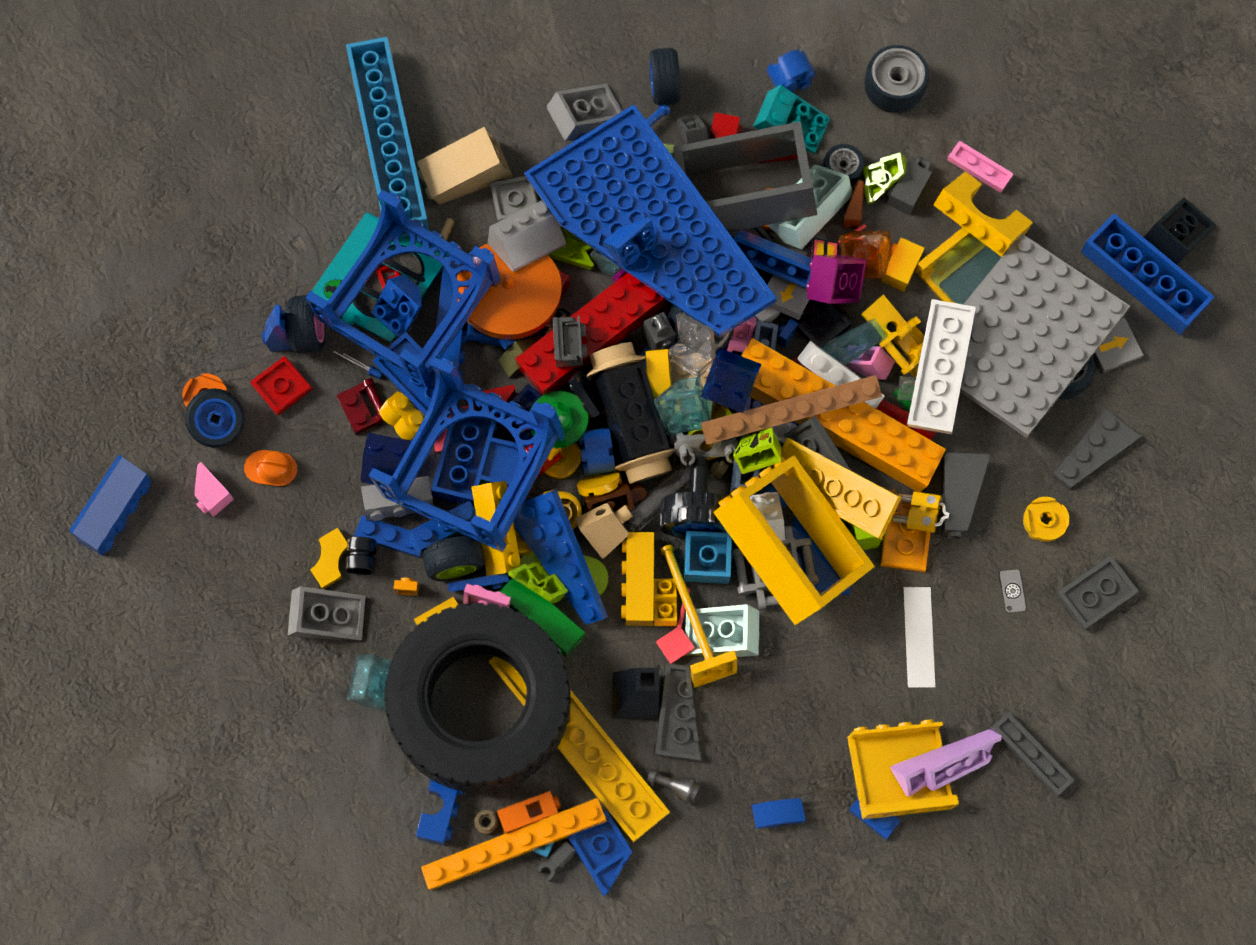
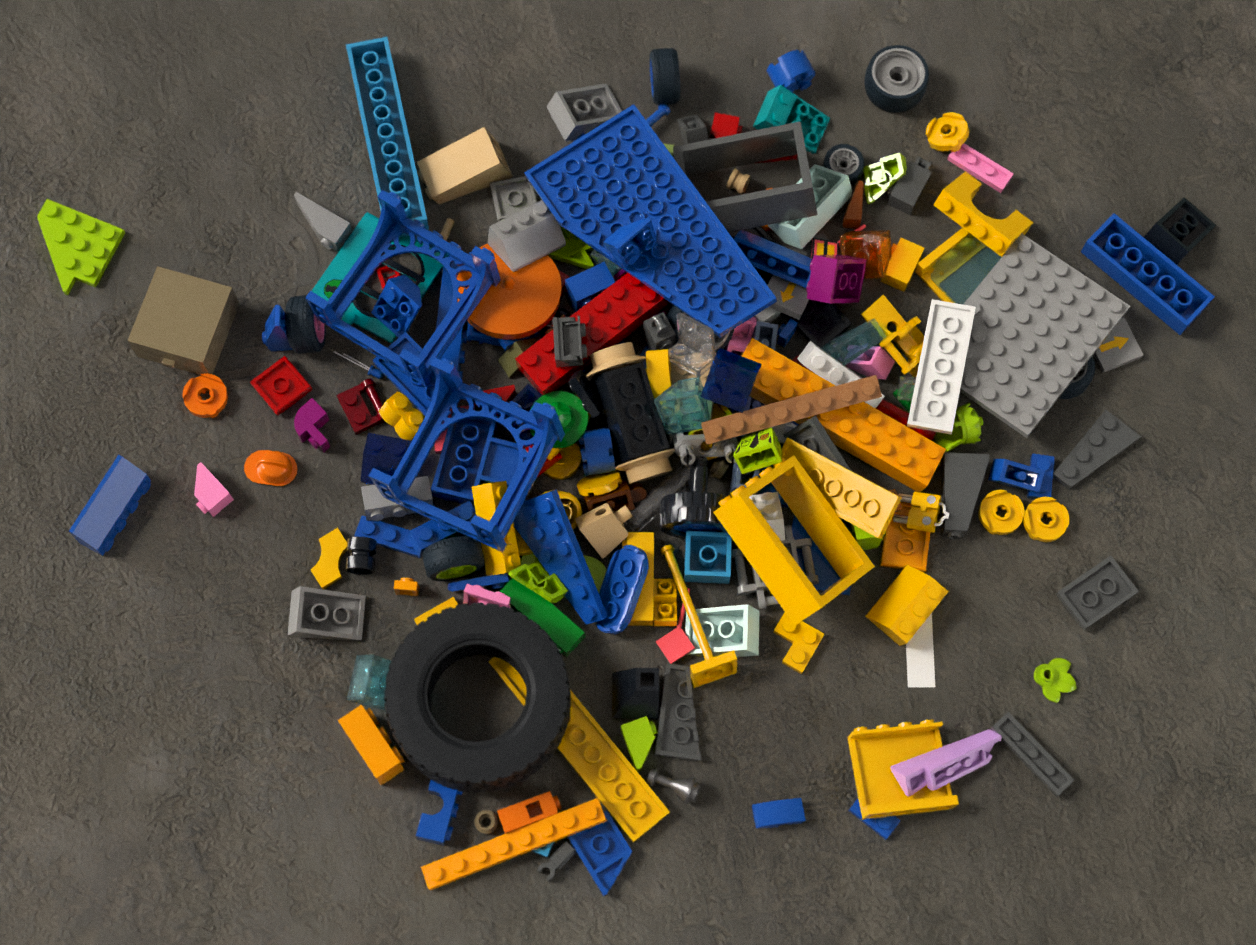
wheel [185,388,245,448] -> none
light grey sticker [1000,569,1026,612] -> none
none -> lime wing [37,199,125,295]
none -> dark tan container [127,266,240,375]
none -> light grey slope [294,192,352,252]
none -> magenta brick [294,398,330,452]
none -> light orange brick [338,704,405,786]
none -> blue brick [565,262,615,313]
none -> blue tile [596,545,649,634]
none -> lime slope [620,716,657,772]
none -> tan wheel [726,169,751,195]
none -> yellow plate [773,612,825,674]
none -> yellow slope [865,565,949,646]
none -> yellow plate [926,112,969,152]
none -> lime hat [934,403,984,452]
none -> yellow plate [978,490,1025,535]
none -> blue slope [988,459,1045,492]
none -> blue plate [1027,454,1054,499]
none -> lime plate [1033,658,1077,703]

